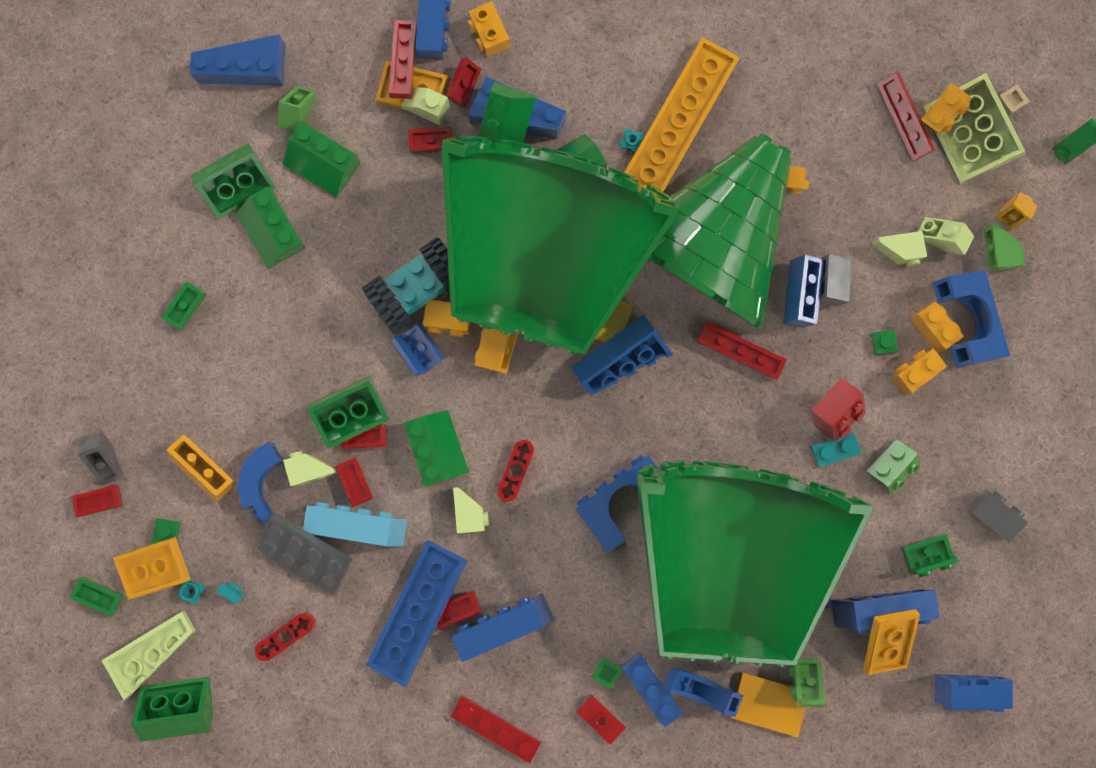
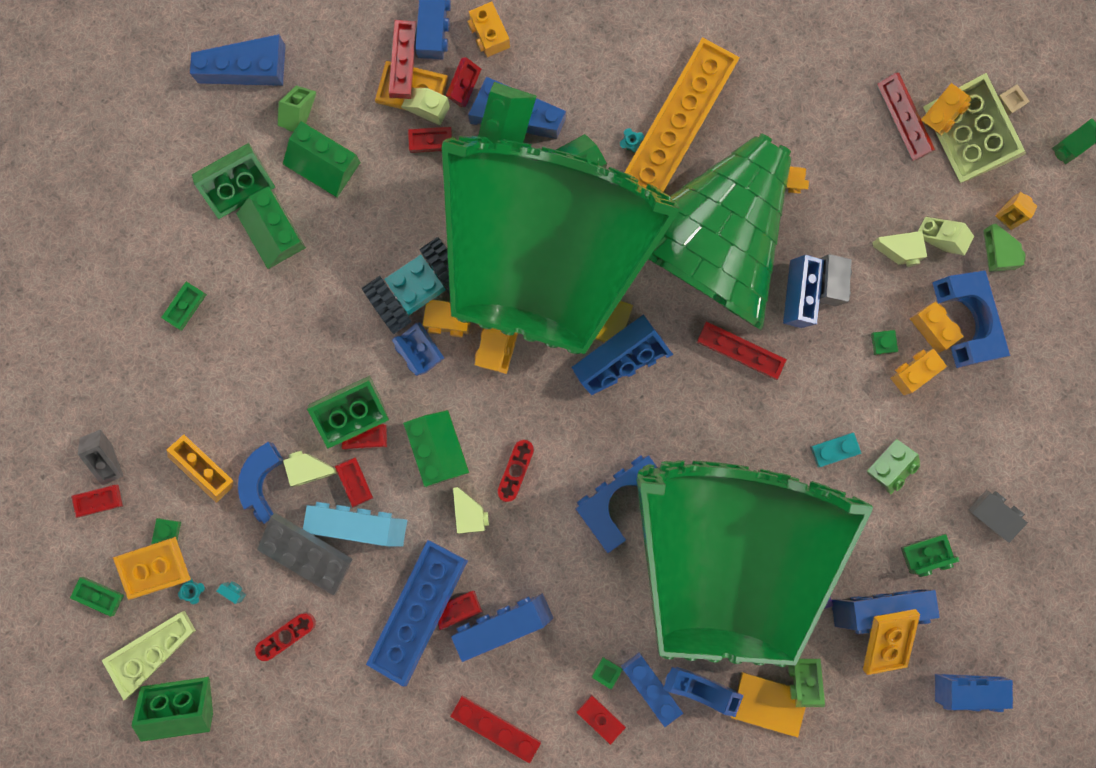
red brick [811,378,866,442] -> none

